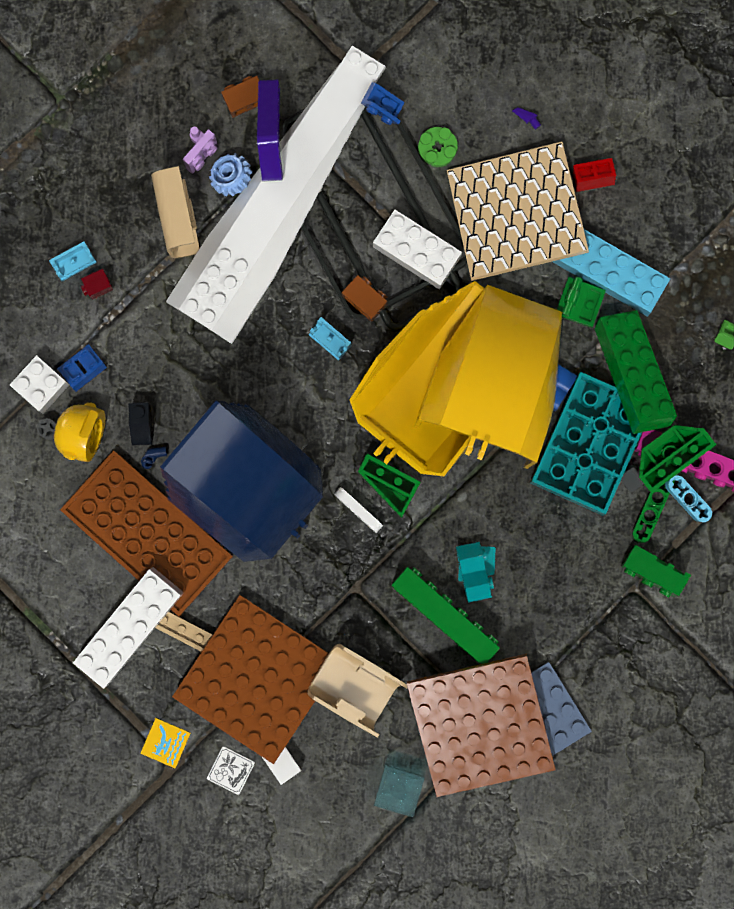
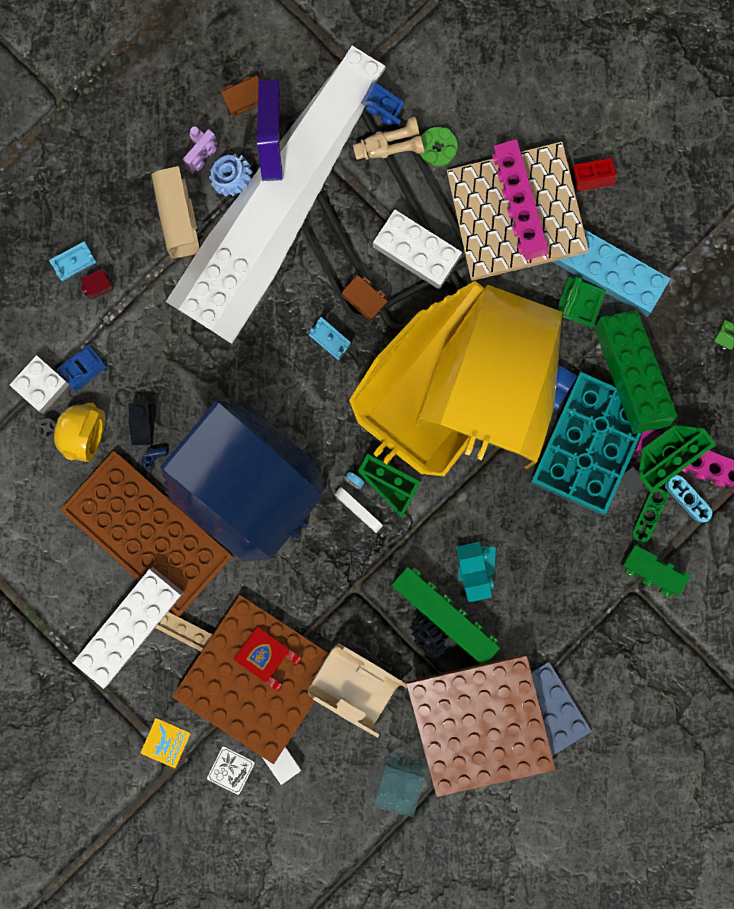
dark purple bar [513,107,541,130] -> none
none -> red flag [233,627,301,691]
none -> medium azure tile [344,472,364,490]
none -> tan piece [353,116,424,160]
none -> black gear [410,616,446,659]
none -> dark pink brick [492,139,549,261]

